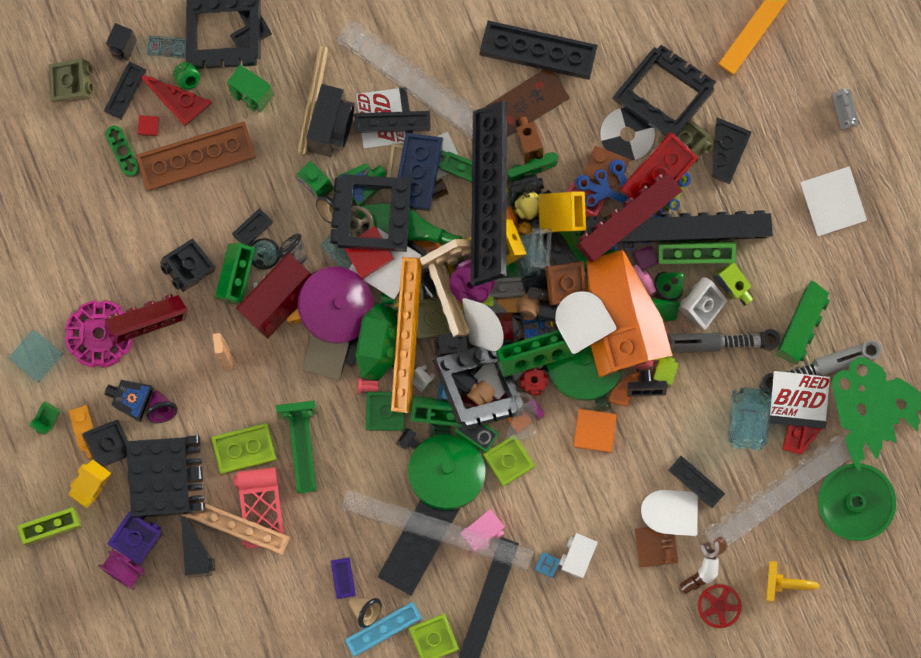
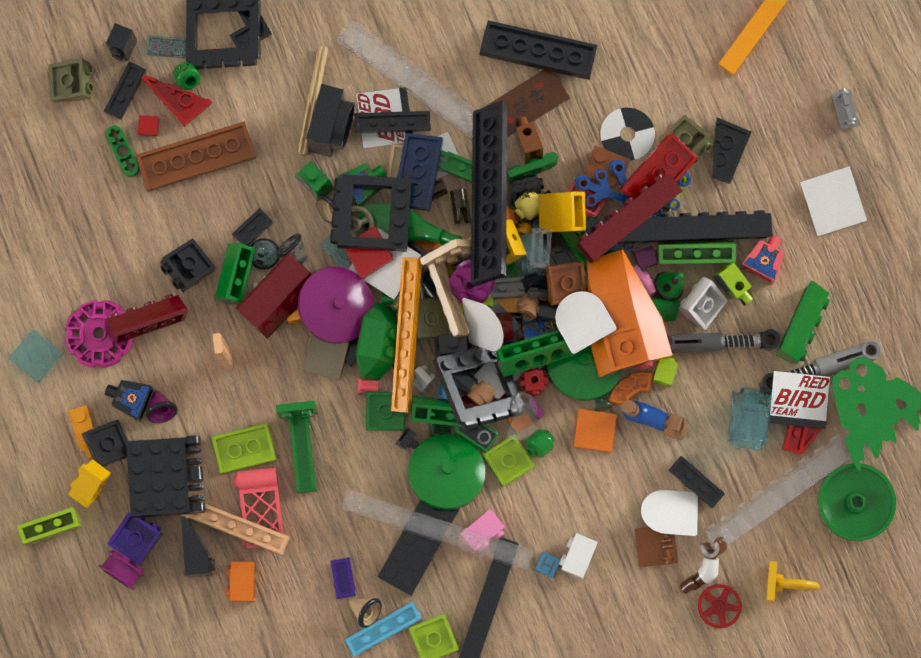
green bracket [29,401,61,435] -> none
green brick [227,65,274,113] -> none
black hinge [613,45,716,137] -> none
black tile [627,370,667,397] -> none
none -> orange brick [226,561,256,602]
none -> dark brown hinge [449,189,471,225]
none -> green head [526,429,554,458]
none -> piece [622,400,689,440]
none -> torso [740,235,784,284]

